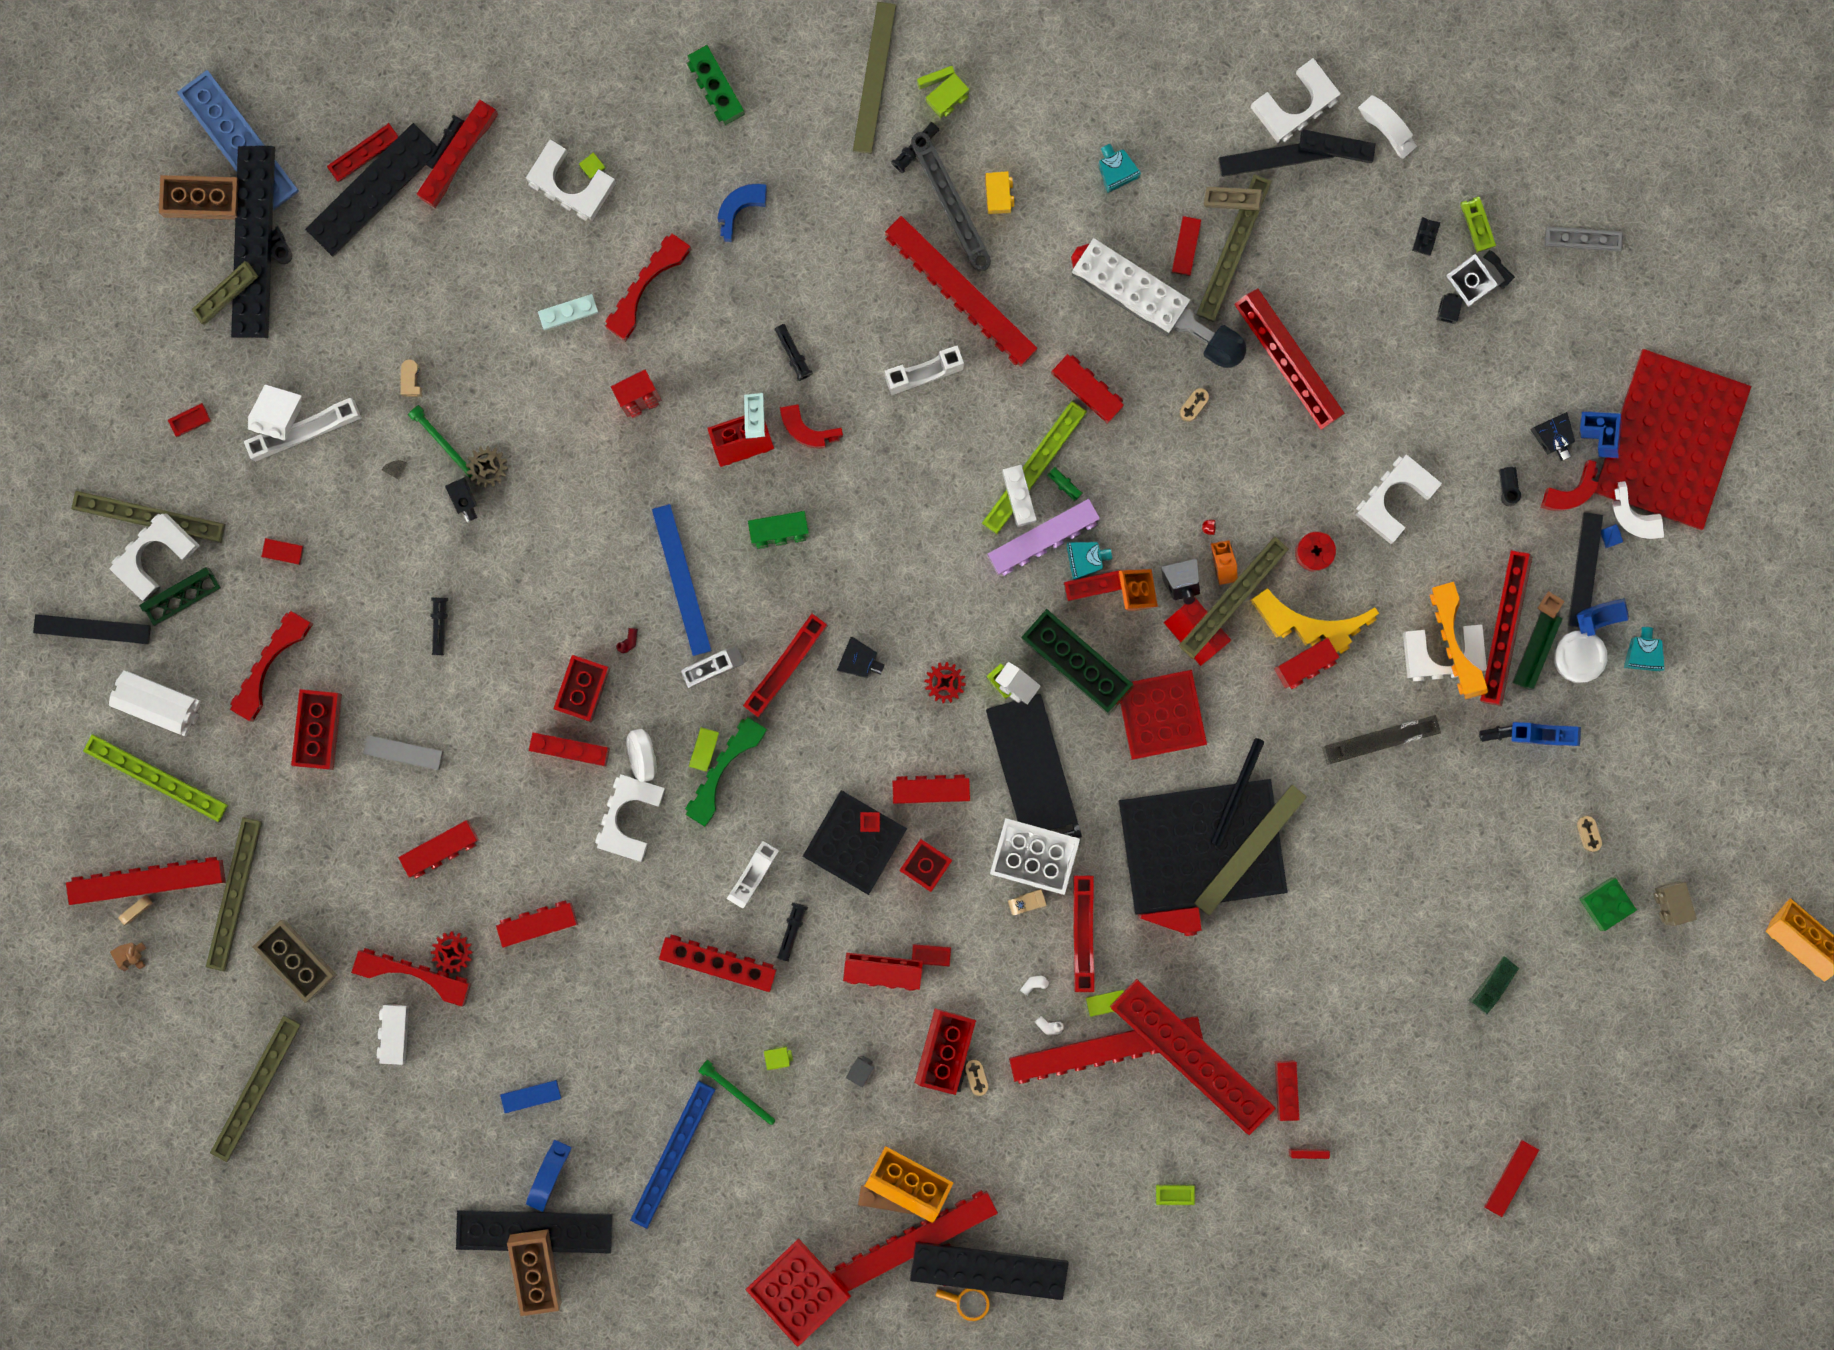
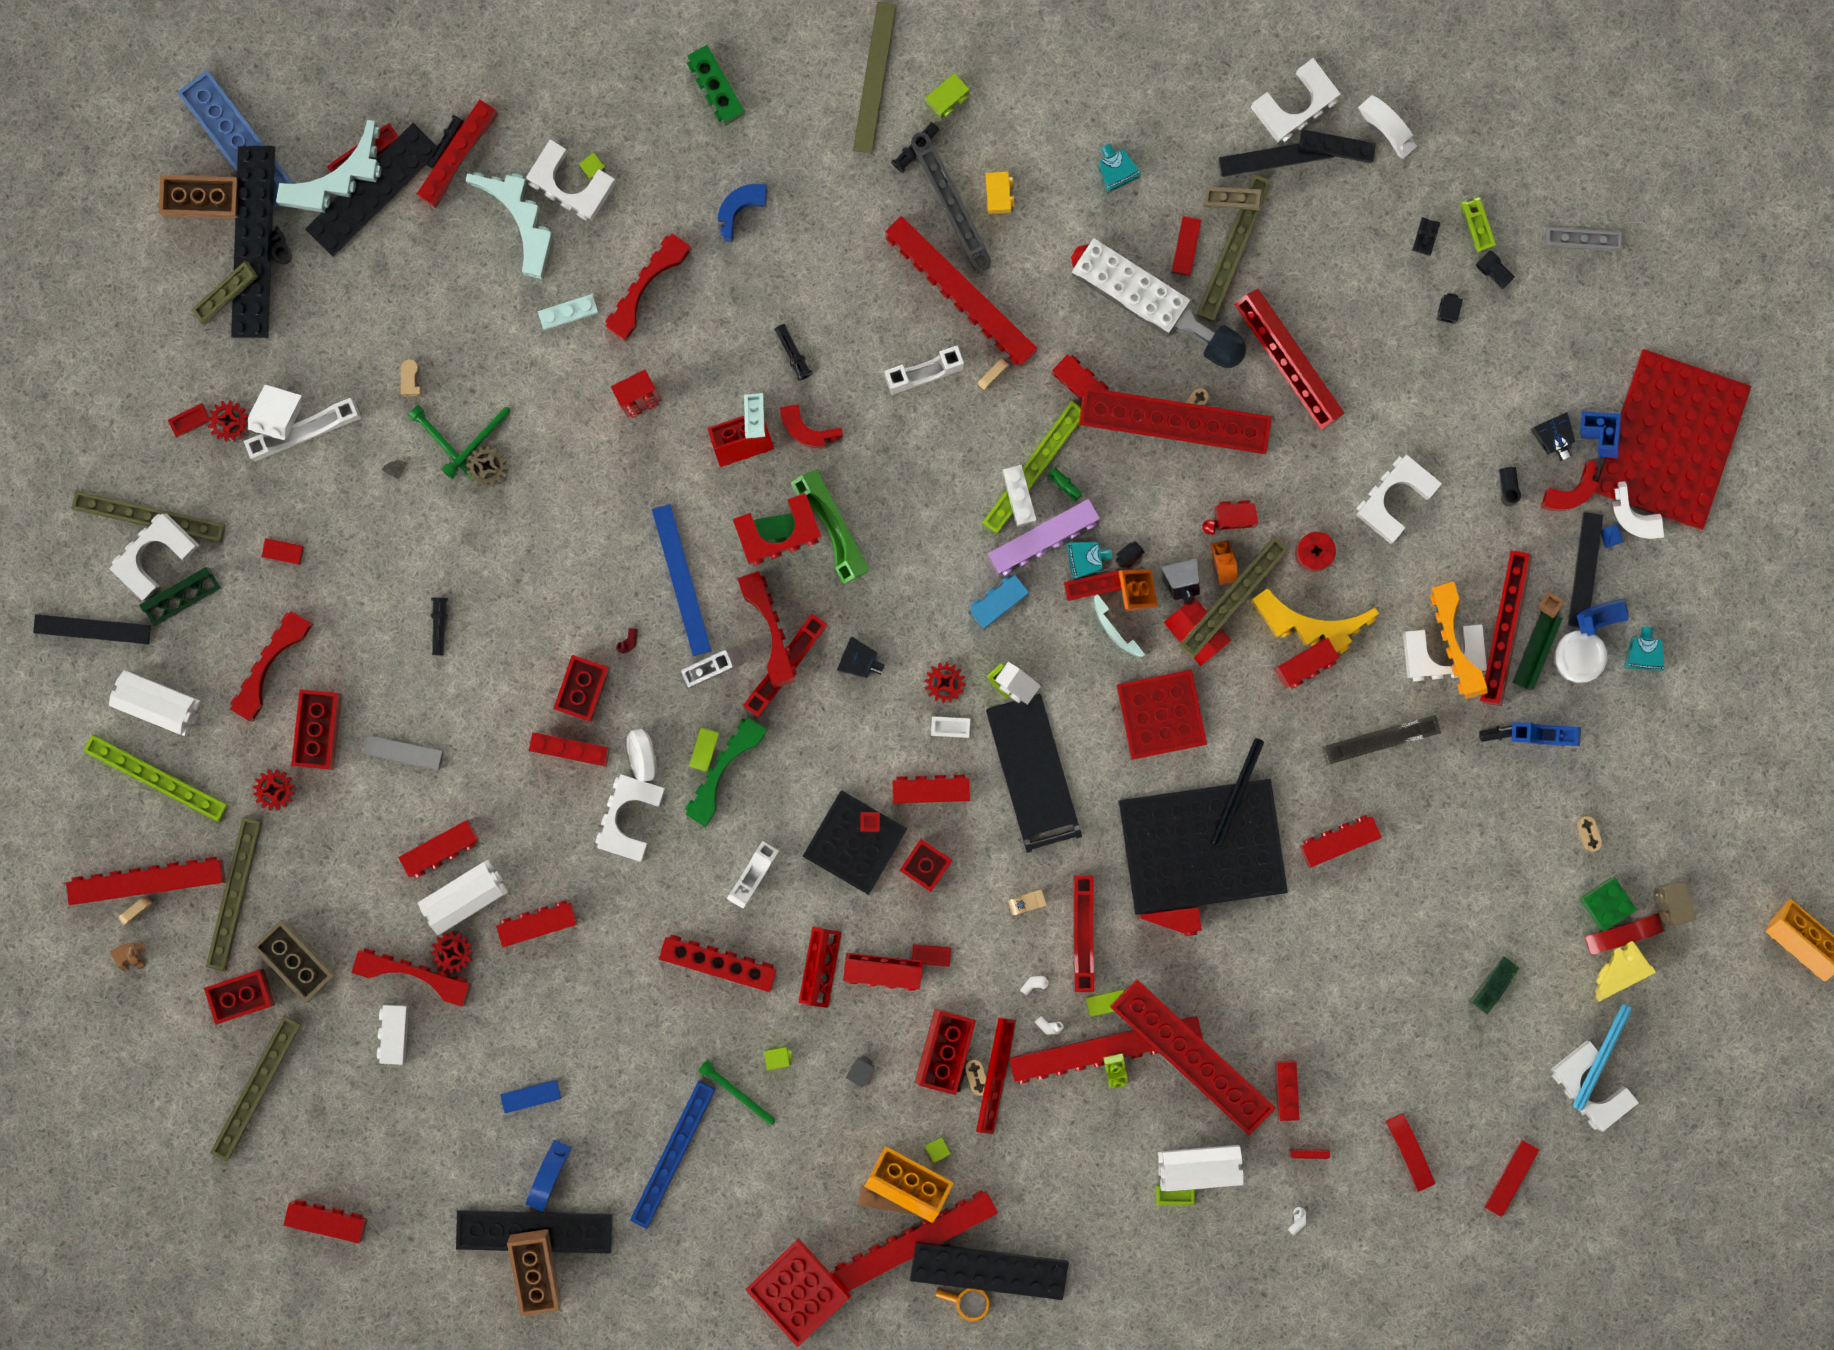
black torso [445,477,478,522] -> none
black pin [777,902,809,962] -> none
lime tile [917,66,955,90] -> none
white slope [990,818,1080,895] -> none
dark green brick [1021,609,1134,715] -> none
olive tile [1194,785,1307,916] -> none
flat silver slope [1446,253,1505,307] -> none
none -> red brick [204,969,275,1025]
none -> red gear [207,400,249,443]
none -> red gear [252,769,295,811]
none -> light aqua arch [276,120,381,213]
none -> red brick [283,1199,367,1244]
none -> white brick [418,860,508,935]
none -> green piece [441,407,510,480]
none -> light aqua arch [466,172,553,279]
none -> red arch [732,493,822,566]
none -> red arch [737,571,798,689]
none -> bright green arch [791,470,870,584]
none -> red fence [798,927,842,1008]
none -> lime tile [925,1136,951,1163]
none -> white tile [931,716,970,738]
none -> dark azure brick [969,575,1029,629]
none -> red tile [976,1017,1016,1134]
none -> tan beam [977,358,1009,390]
none -> red plate [1078,387,1272,454]
none -> light aqua slope [1094,594,1145,658]
none -> lime slope [1104,1054,1128,1089]
none -> black brick [1115,541,1145,569]
none -> white brick [1158,1145,1243,1191]
none -> red slope [1215,500,1258,530]
none -> white arm [1288,1207,1307,1236]
none -> red brick [1300,815,1382,868]
none -> red slope [1385,1113,1435,1192]
none -> white arch [1551,1041,1639,1132]
none -> medium azure axle [1573,1004,1632,1111]
none -> red slope [1584,913,1664,955]
none -> light yellow piece [1595,941,1656,1002]

